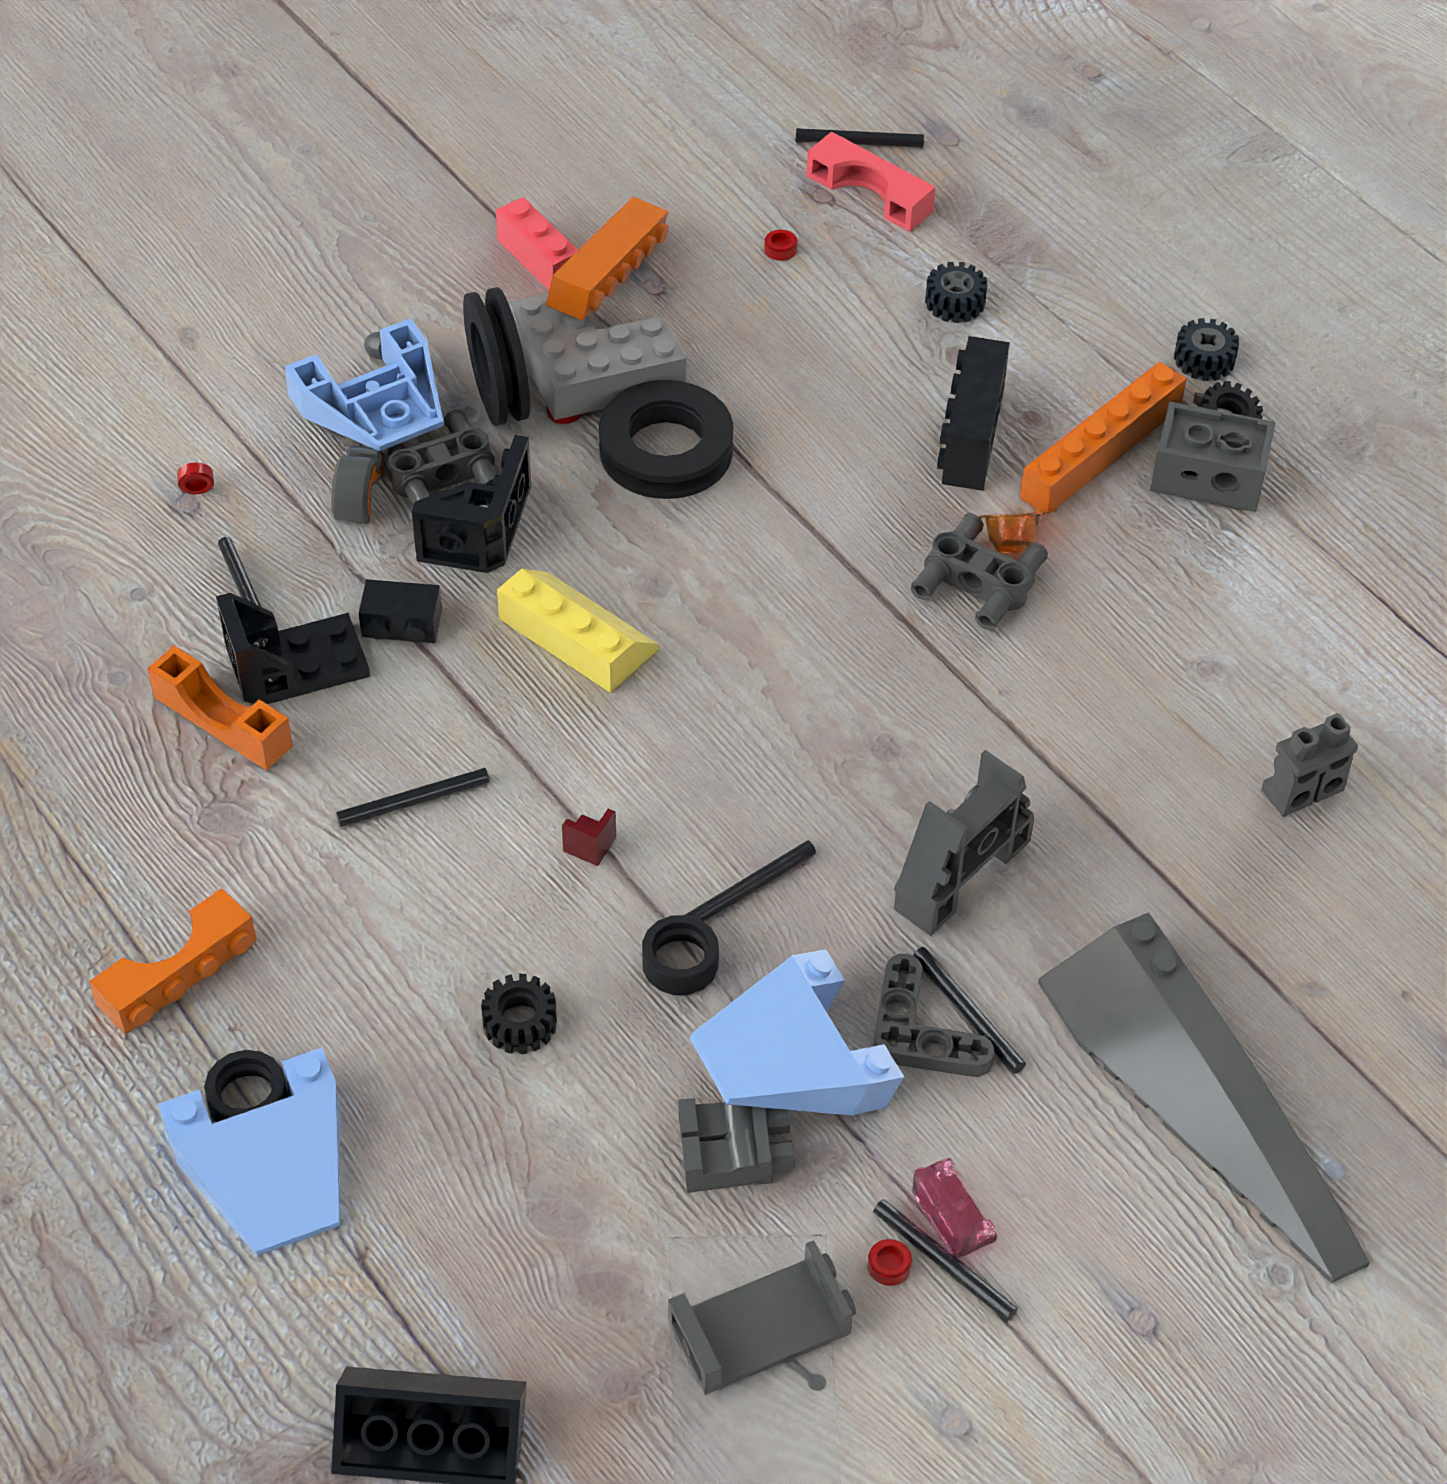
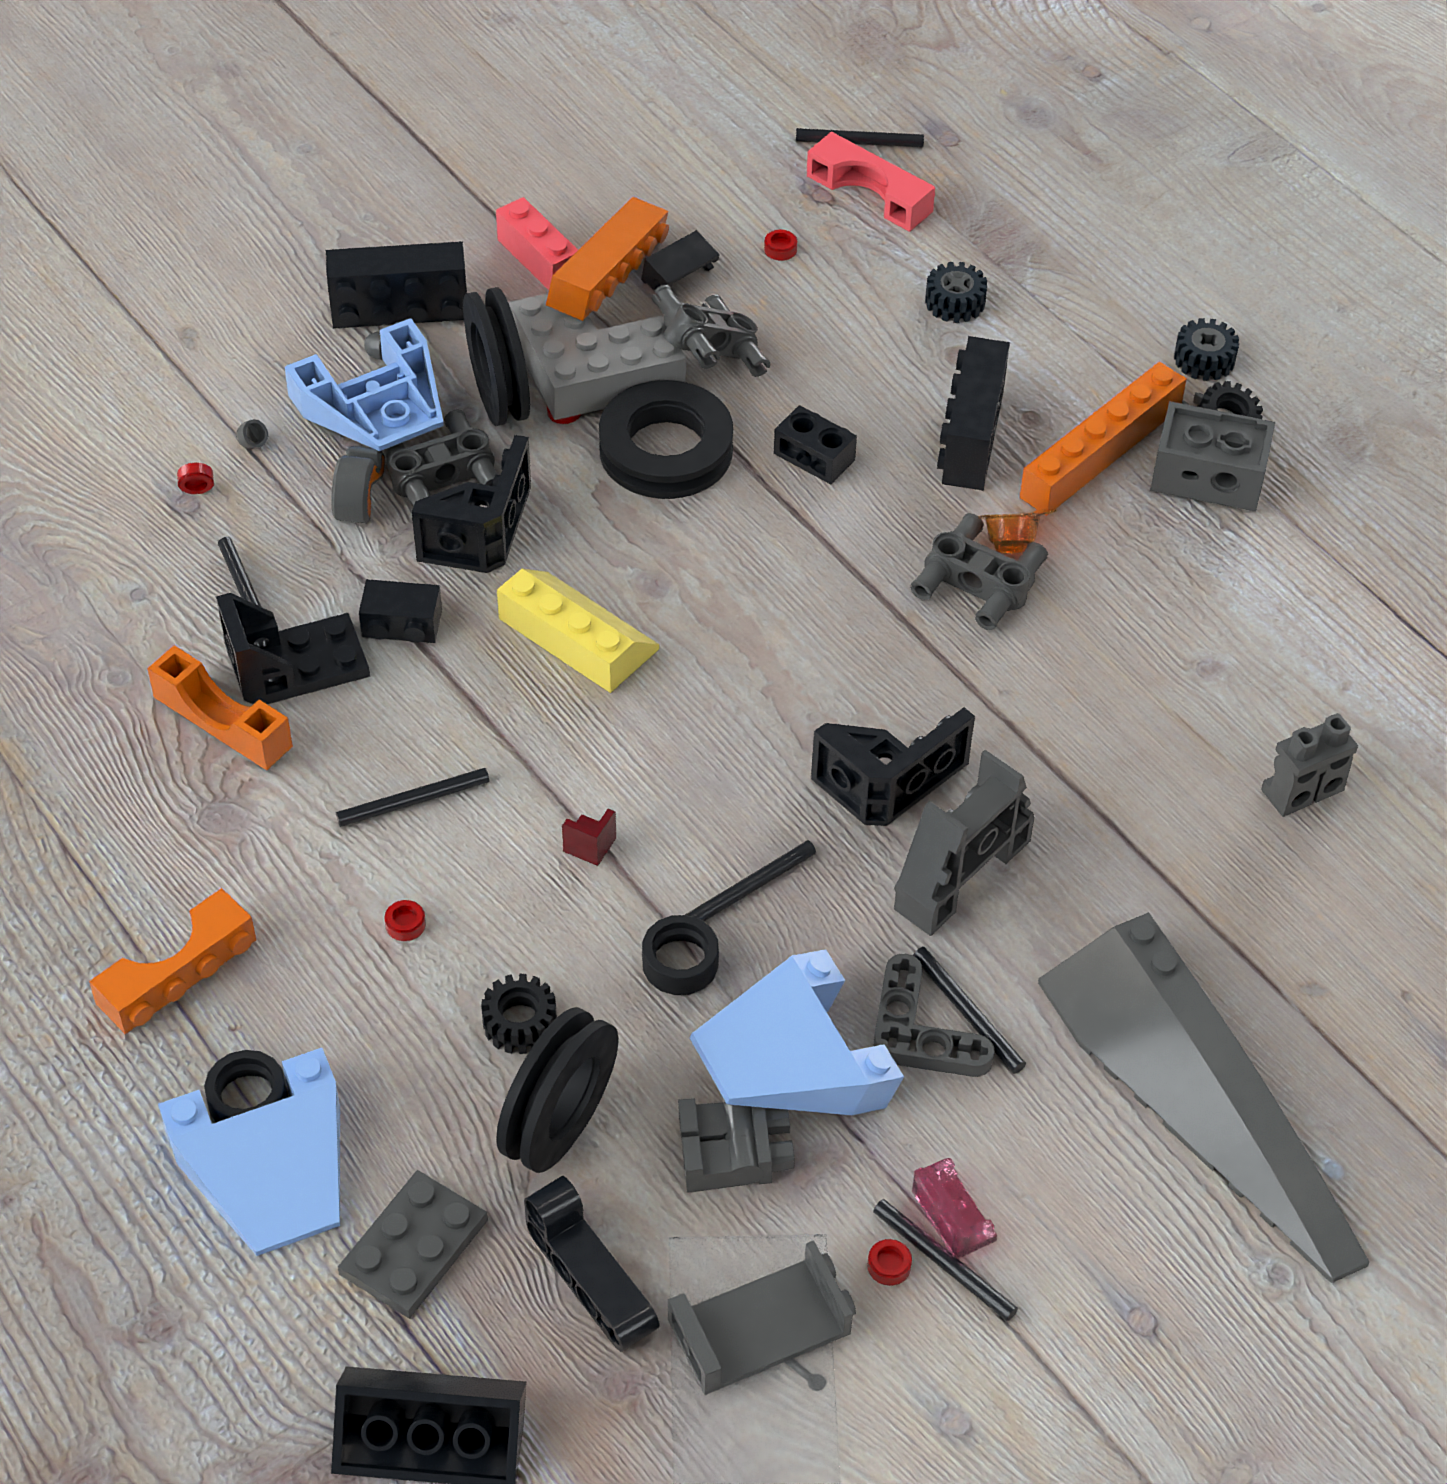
none -> dark grey hinge [236,419,268,449]
none -> black brick [326,241,467,329]
none -> dark grey plate [338,1170,488,1319]
none -> red tile [384,900,426,941]
none -> black tyre [496,1007,619,1173]
none -> black beam [524,1176,660,1352]
none -> black hinge [641,230,720,294]
none -> dark grey piece [652,285,770,377]
none -> black brick [774,405,857,485]
none -> black bracket [811,707,975,826]

